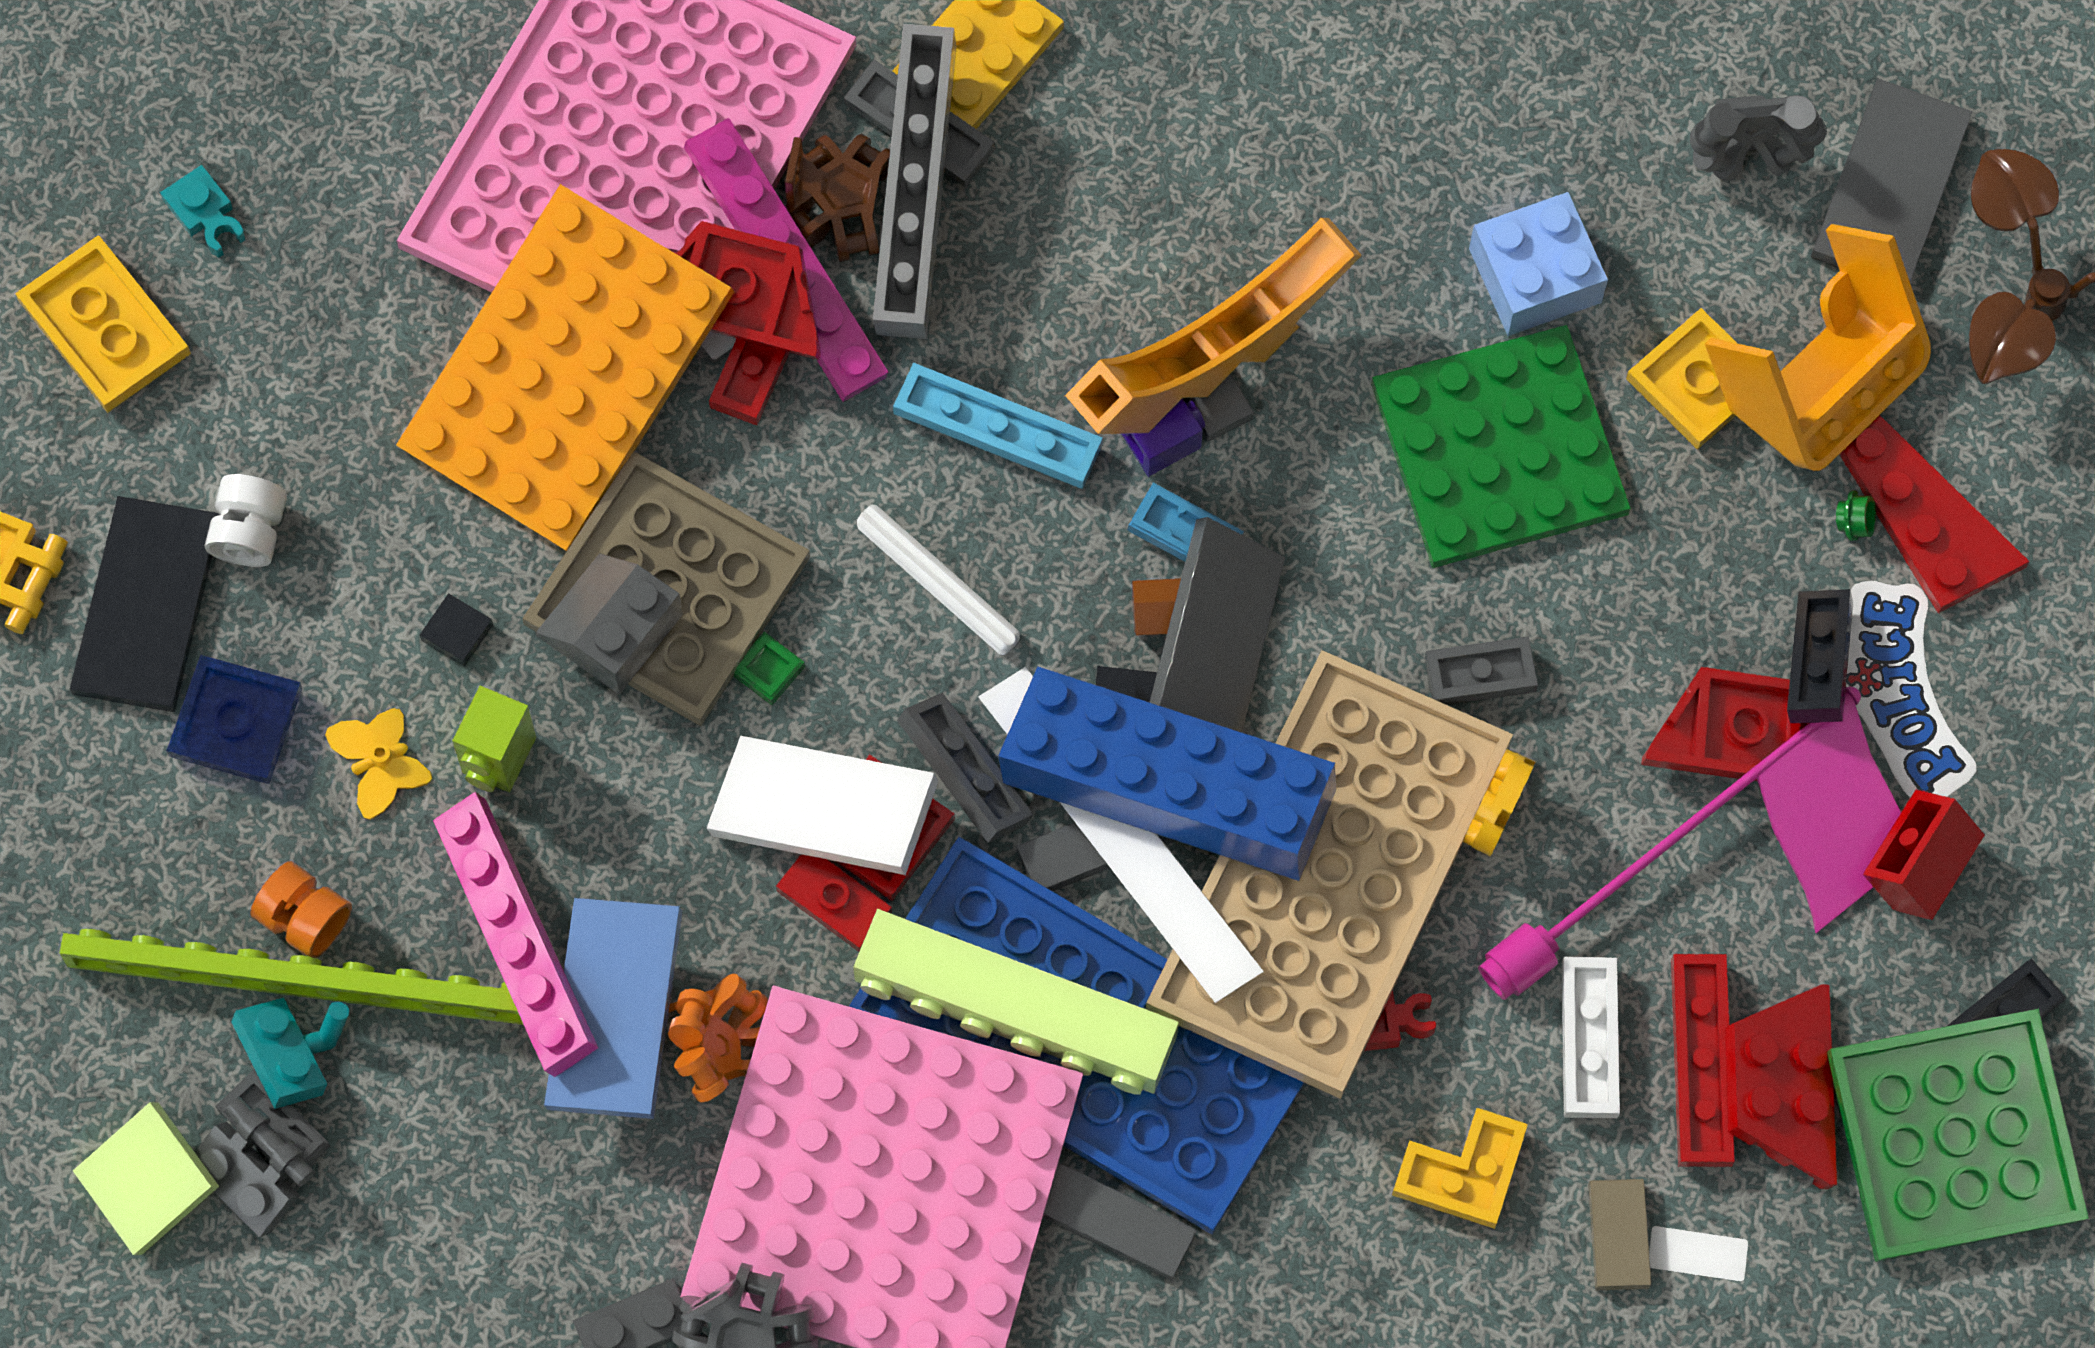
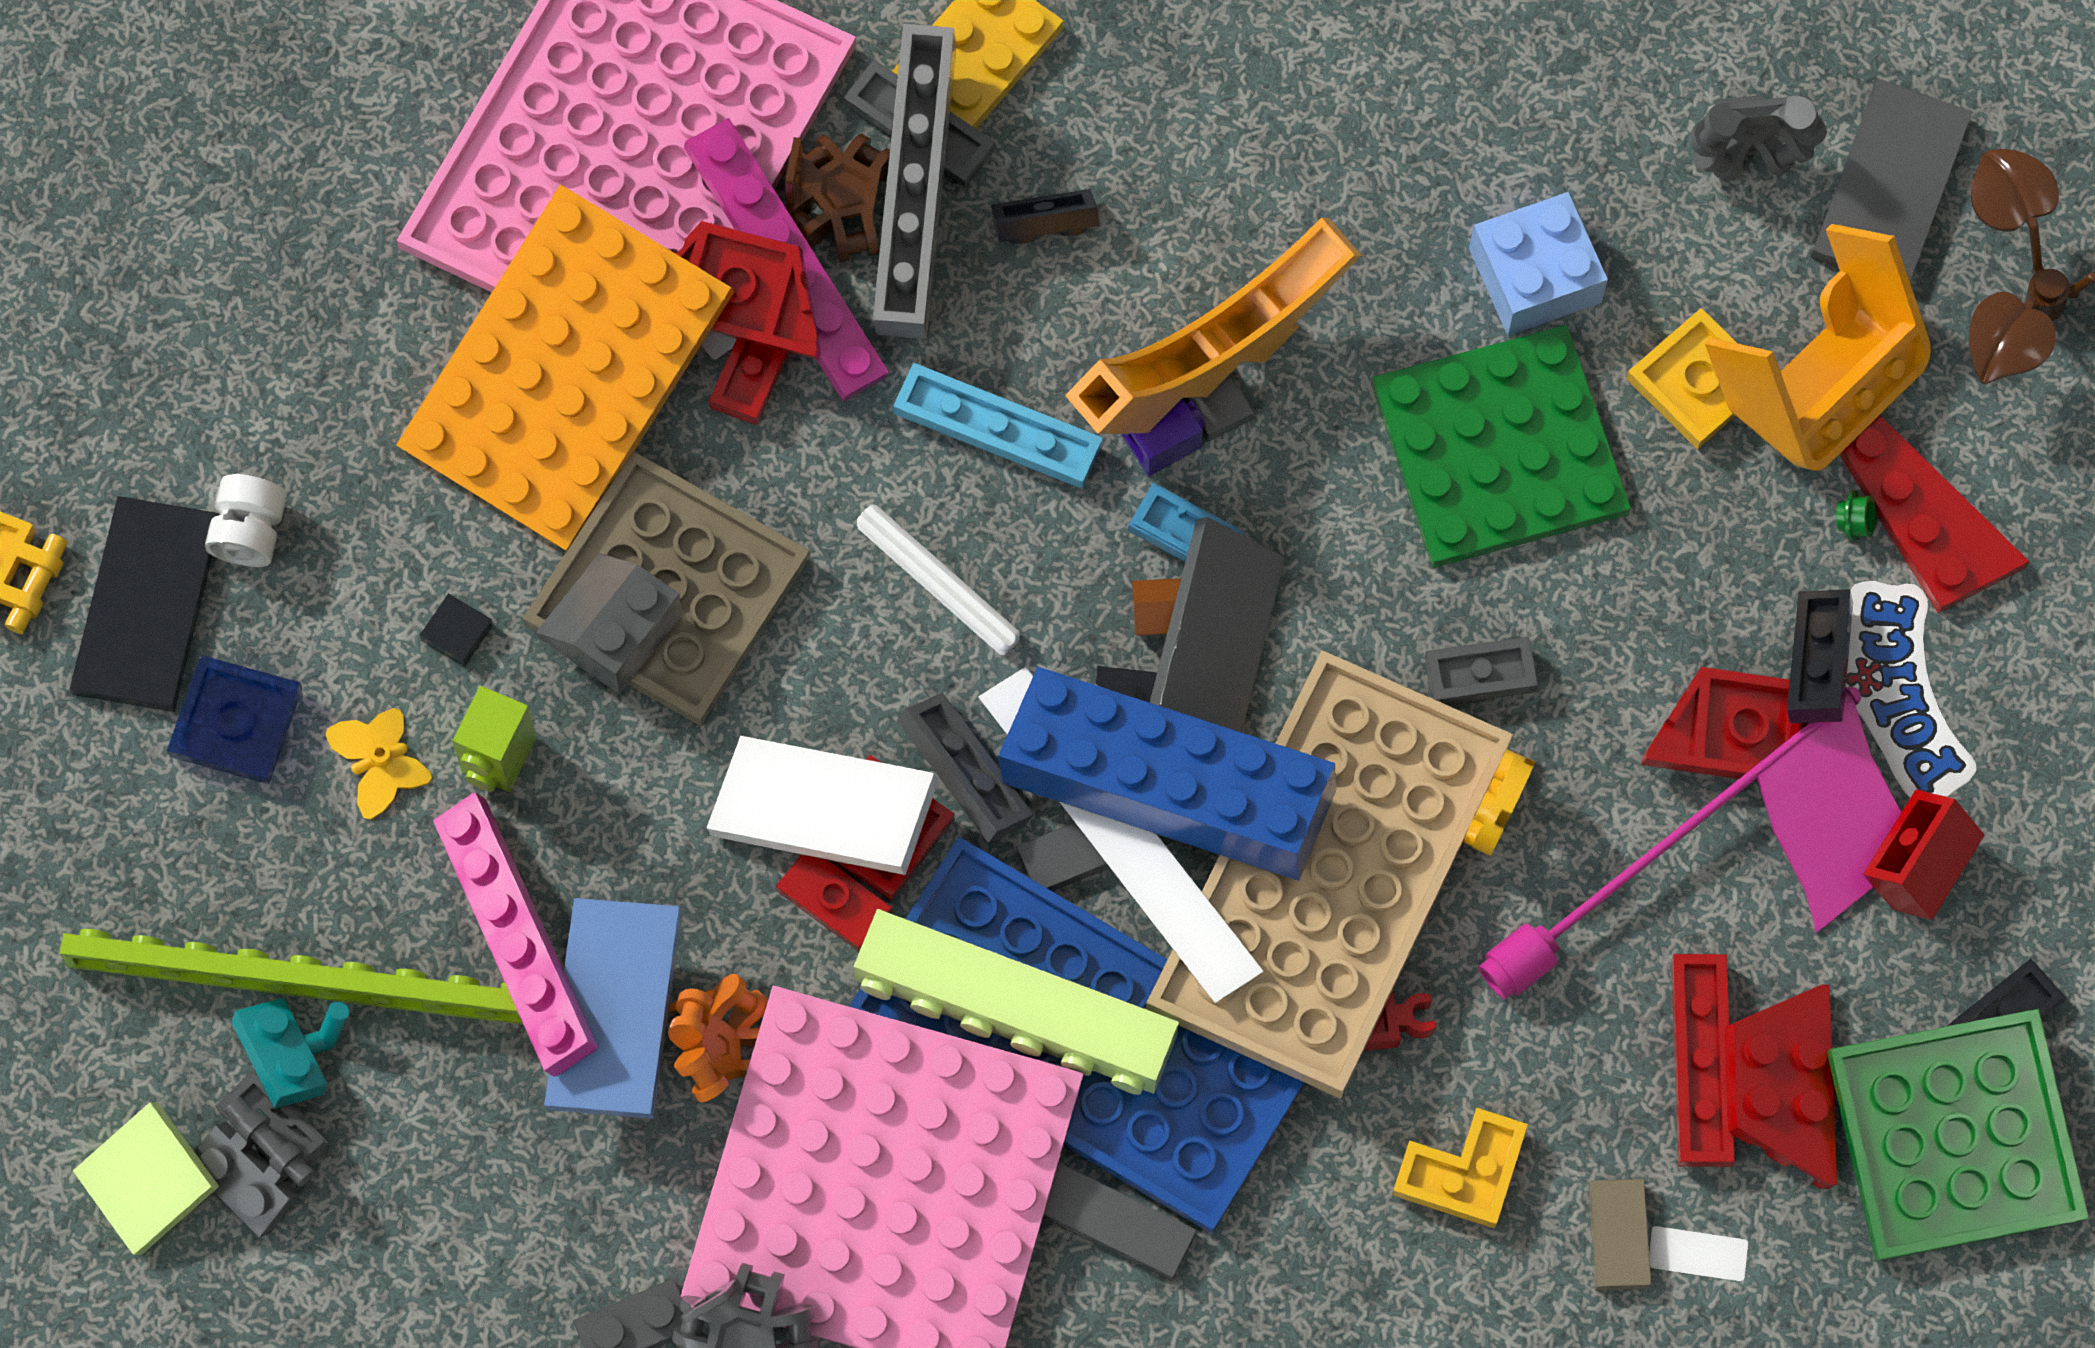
yellow plate [15,235,191,413] -> none
teal plate [160,165,246,258] -> none
orange wheel [250,861,352,958] -> none
green tile [734,632,805,705] -> none
white plate [1562,957,1620,1118] -> none
none -> black plate [991,189,1100,244]

